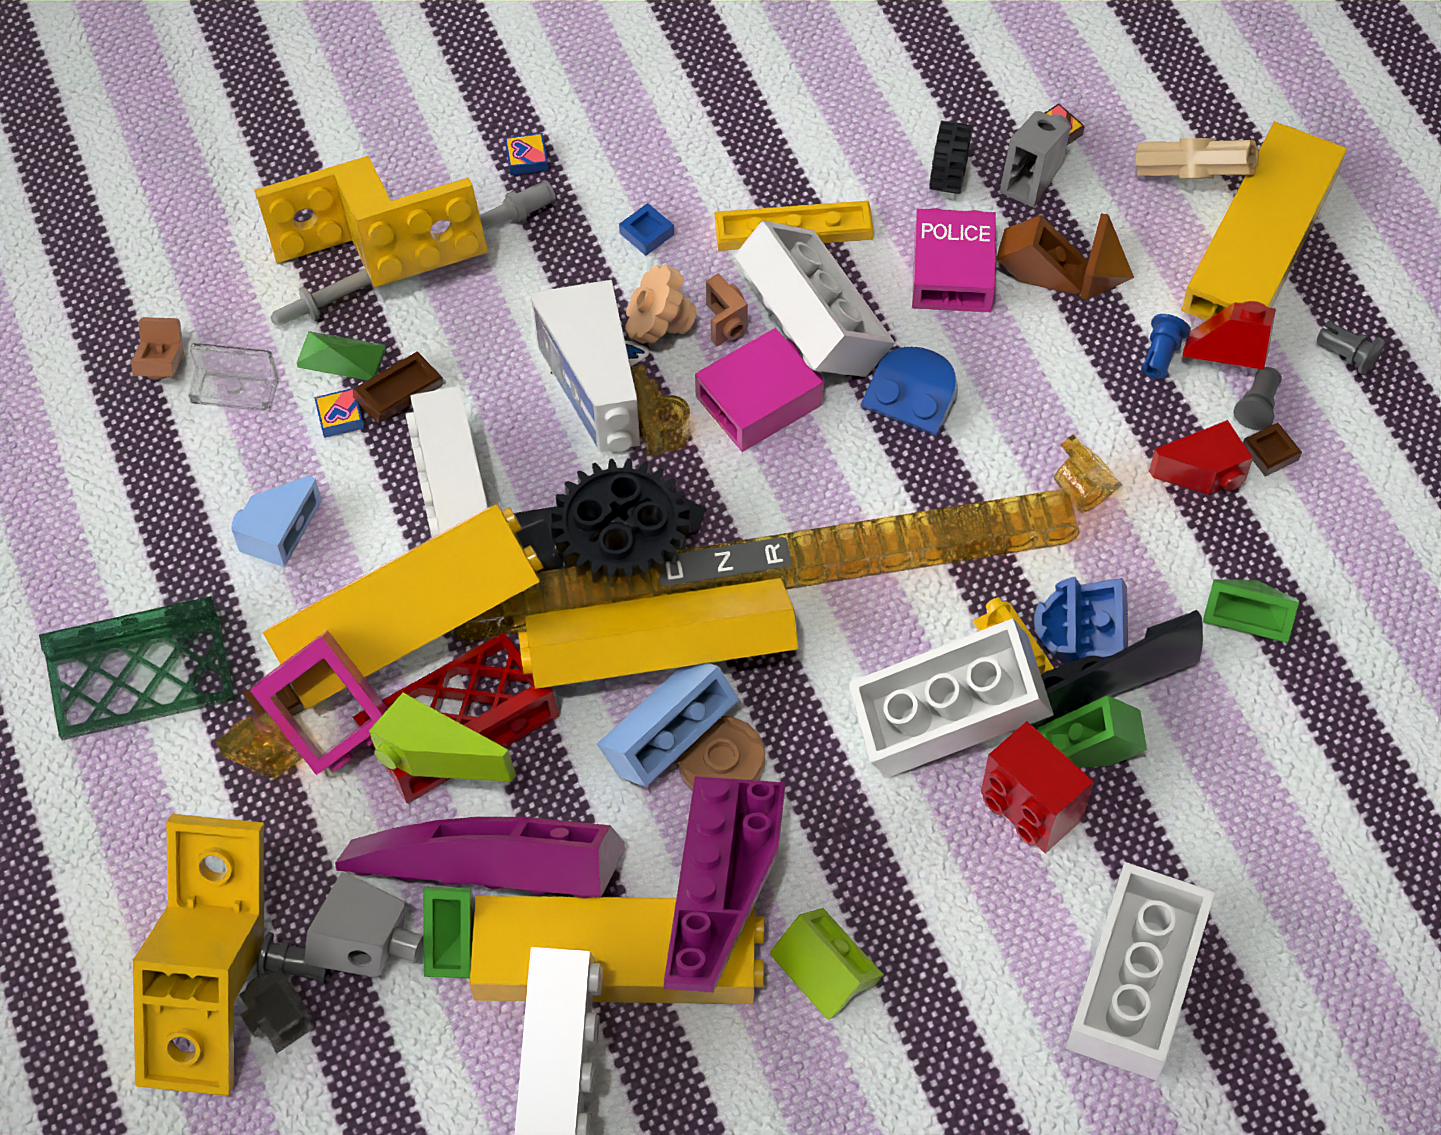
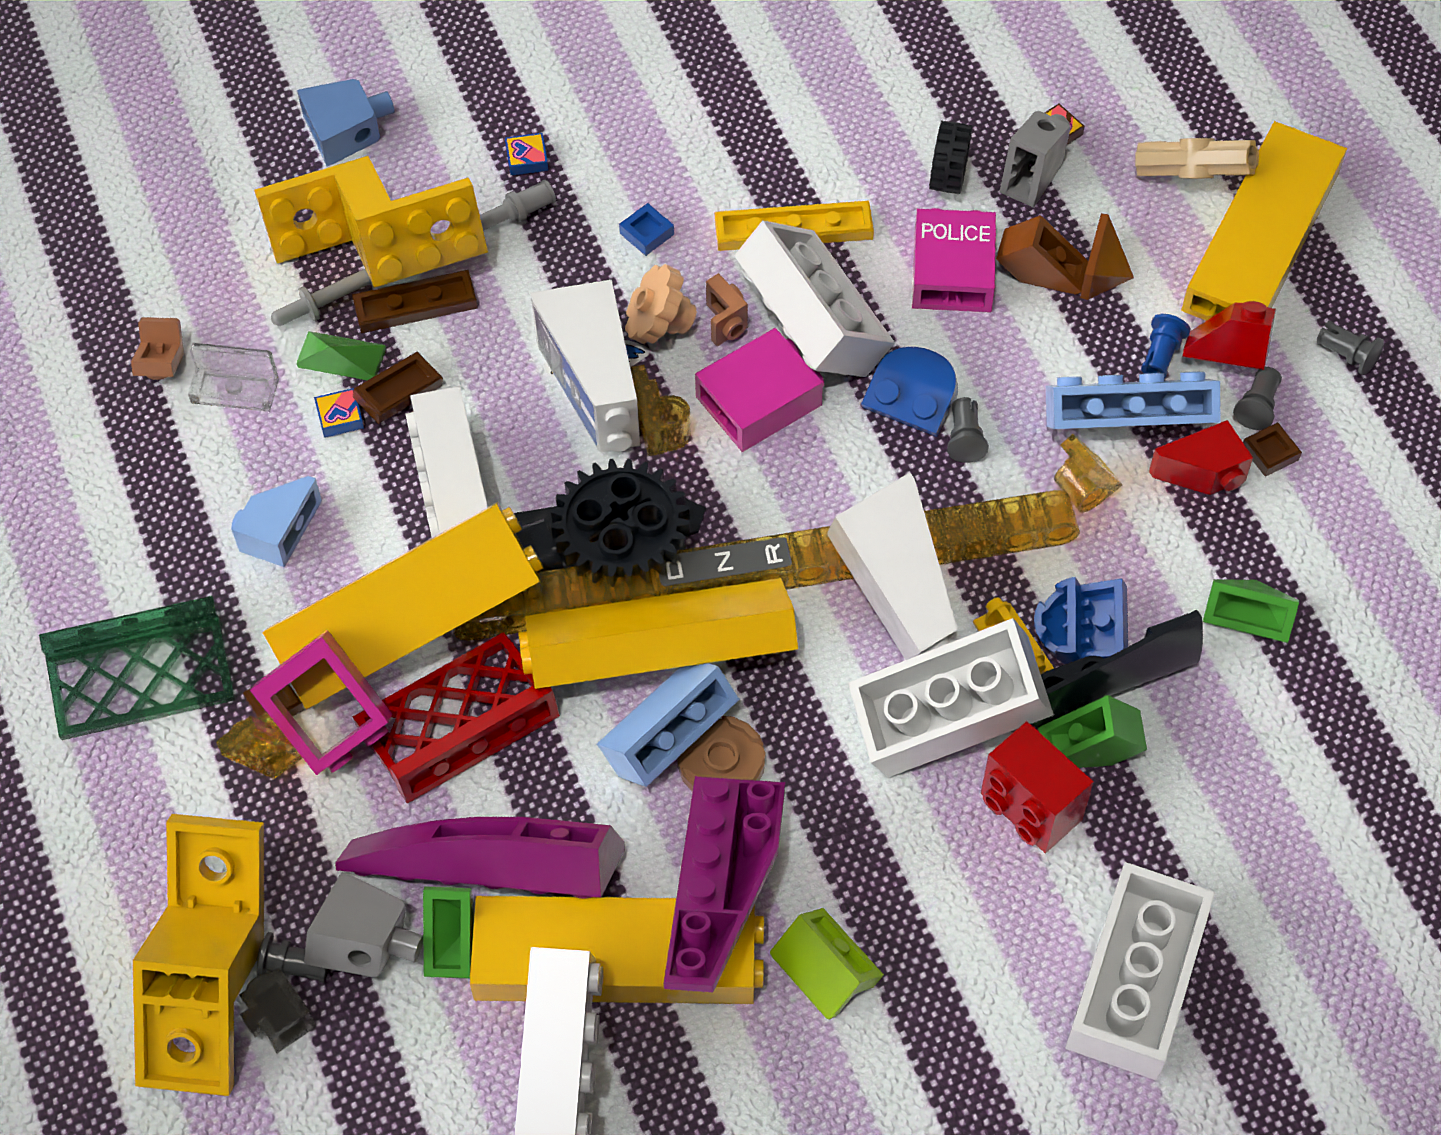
lime slope [369,693,516,782] -> none
none -> medium blue torso [297,79,395,167]
none -> reddish brown tile [352,269,478,334]
none -> white slope [827,472,958,660]
none -> dark grey pin [947,397,989,463]
none -> light blue brick [1046,372,1221,429]

